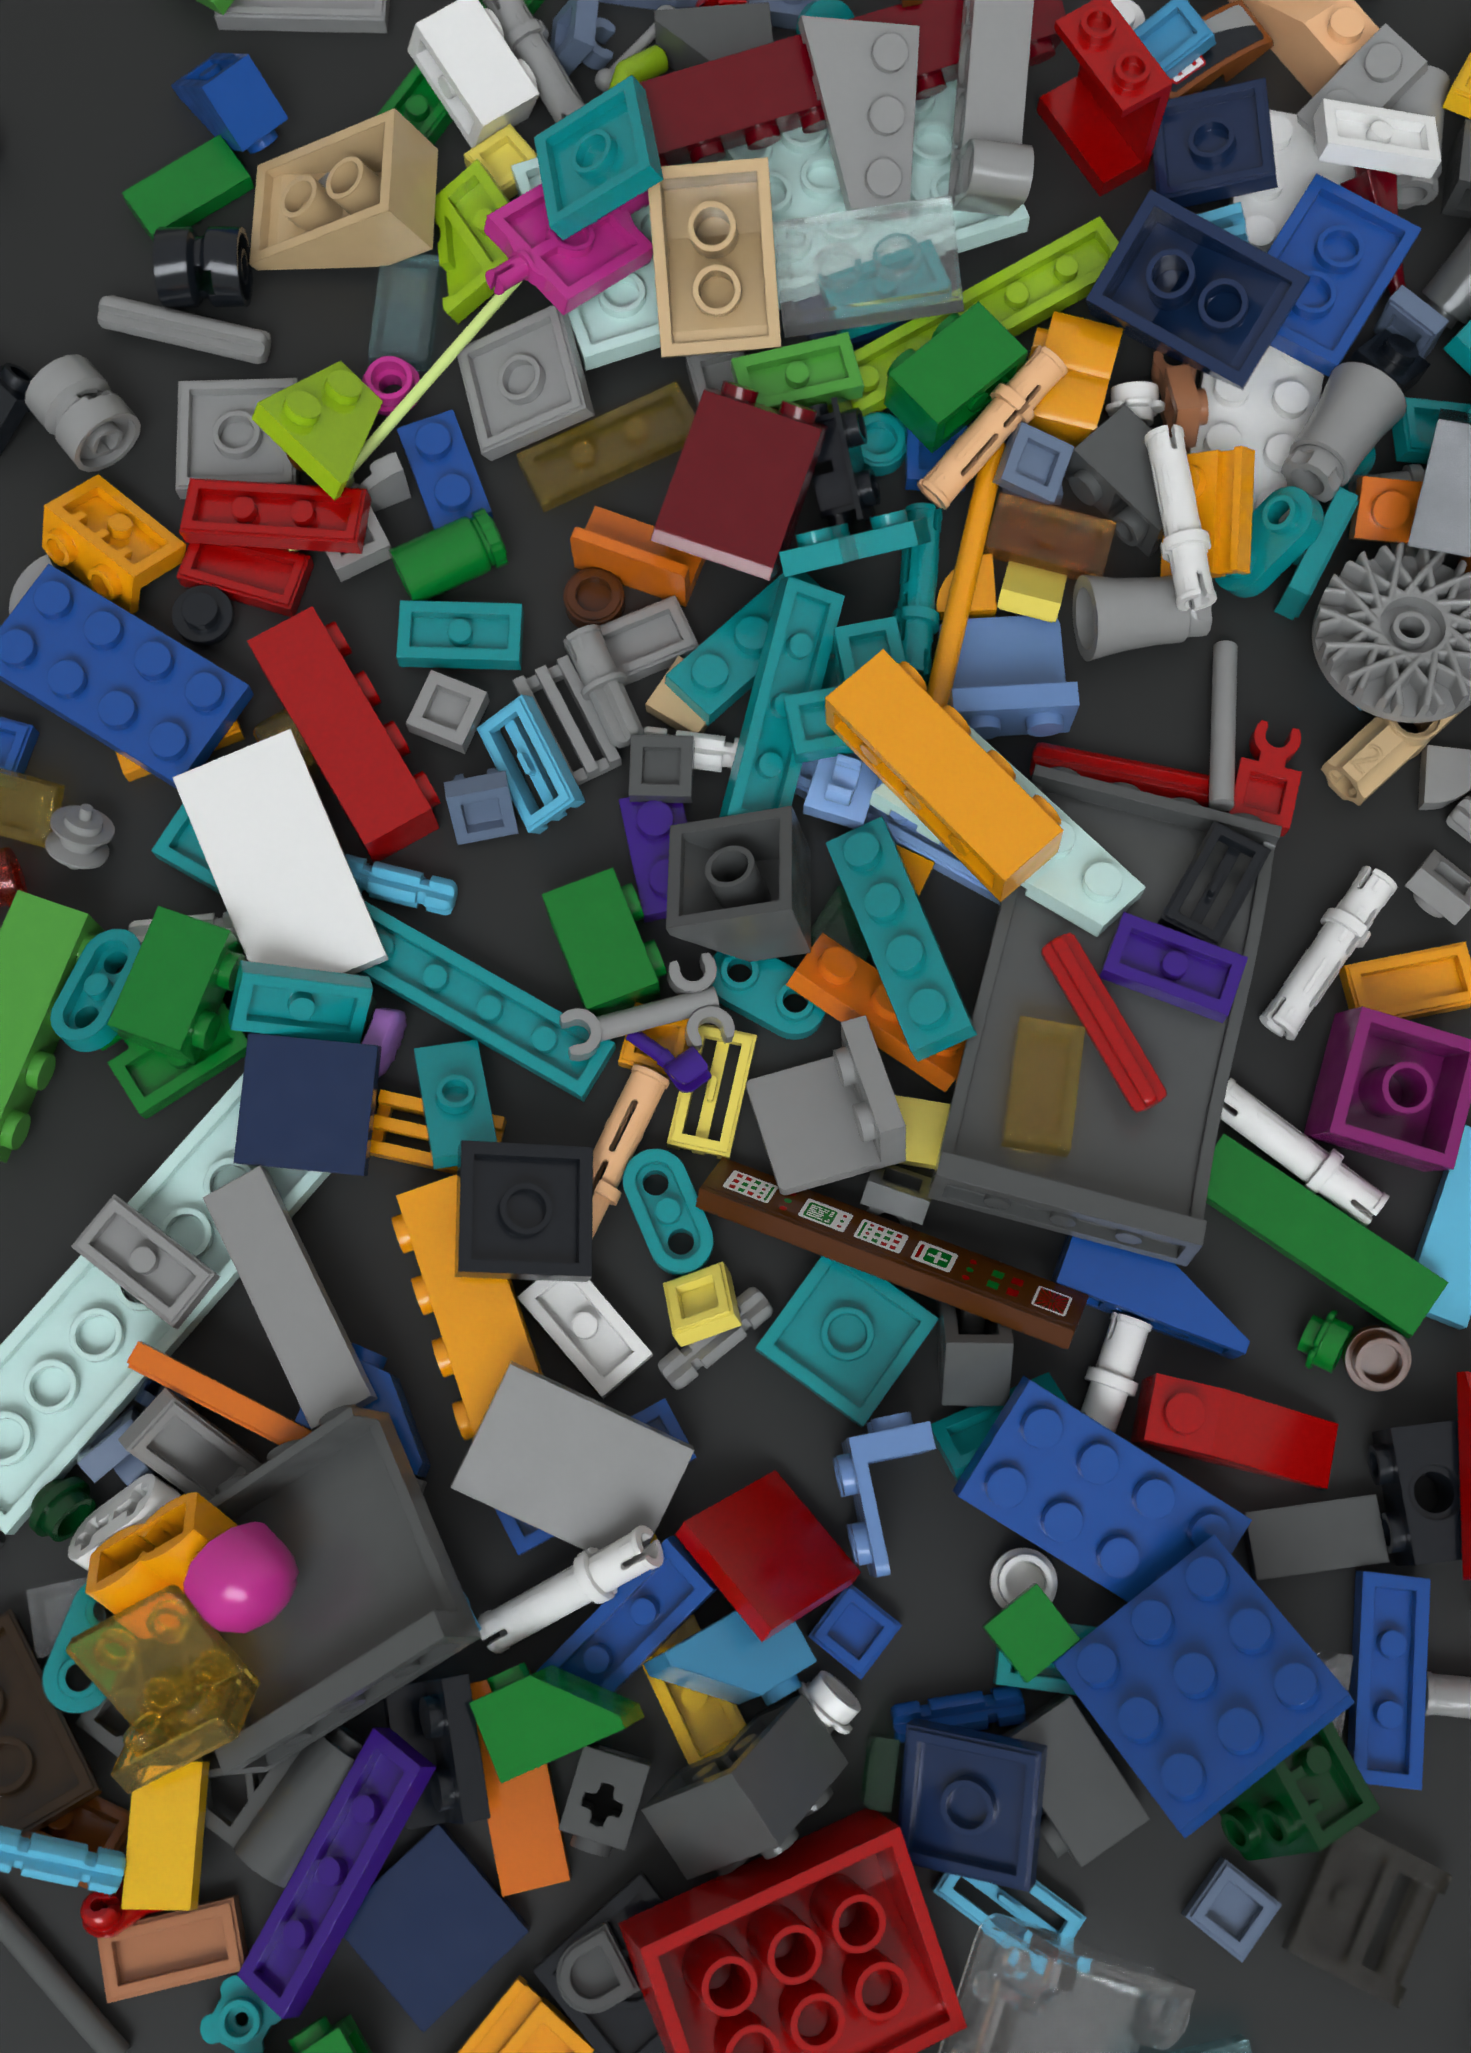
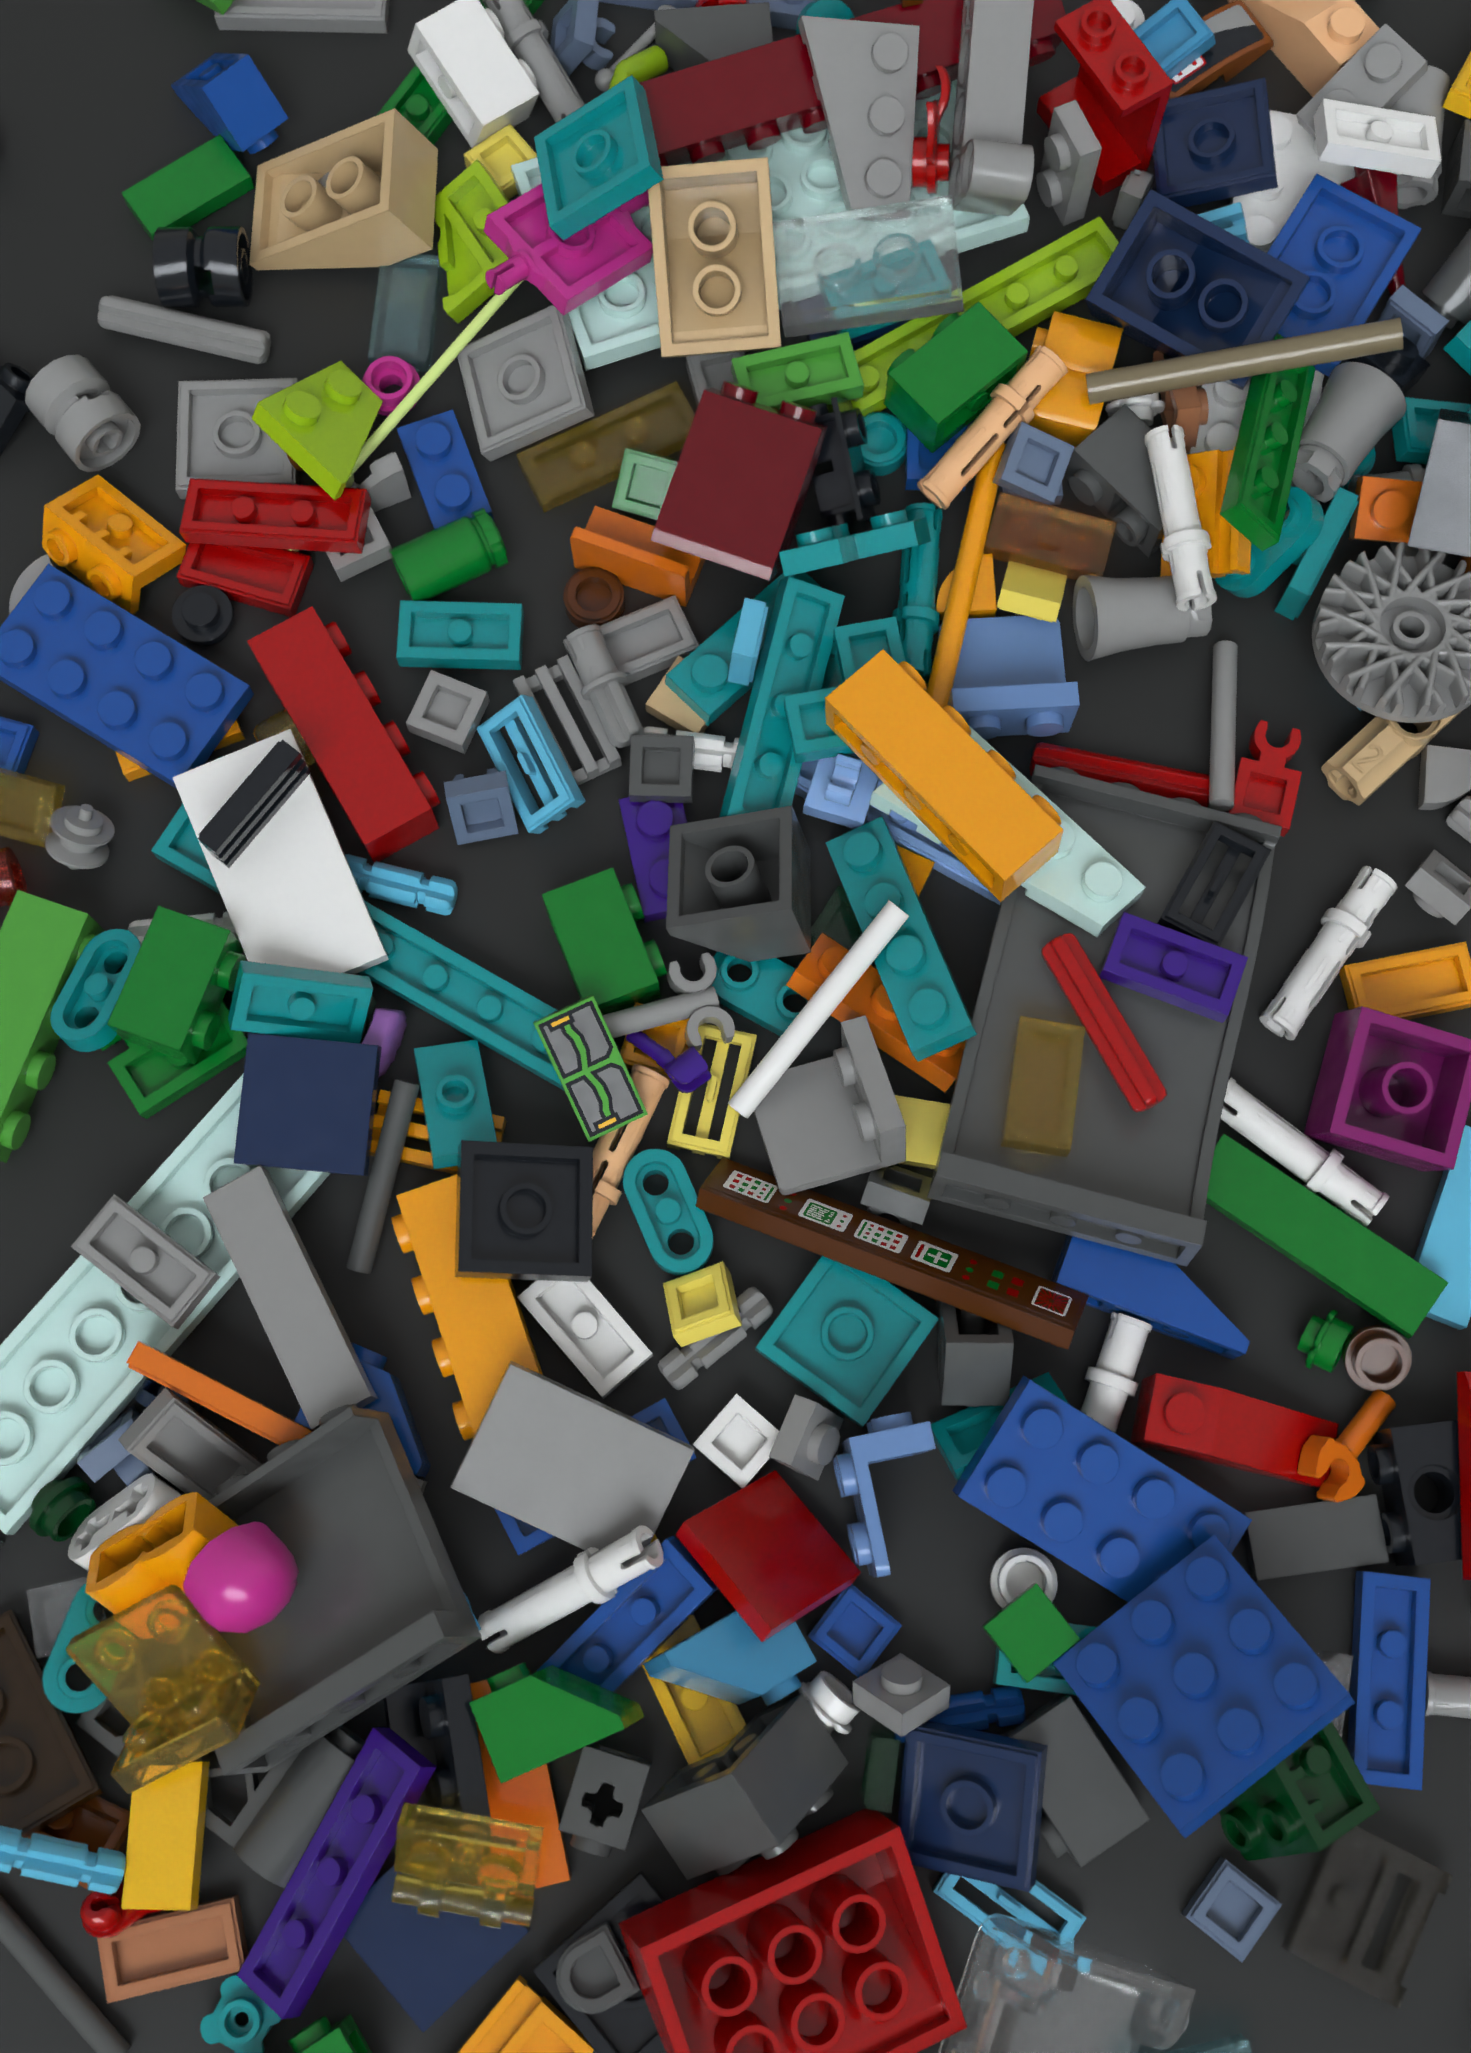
none -> black tile [198,740,311,868]
none -> dark grey bar [346,1079,420,1274]
none -> clear yellow plate [391,1802,544,1929]
none -> tile [533,995,648,1142]
none -> tile [612,447,678,520]
none -> white plate [693,1393,779,1489]
none -> medium azure tile [727,598,768,686]
none -> white bar [728,900,909,1119]
none -> light grey plate [769,1394,844,1481]
none -> light grey plate [852,1653,950,1737]
none -> red plate [912,65,951,194]
none -> light grey plate [1036,100,1102,226]
none -> dark tan piece [1086,317,1404,405]
none -> light grey tile [1111,169,1154,230]
none -> green tile [1220,333,1316,551]
none -> orange bar [1297,1389,1396,1503]

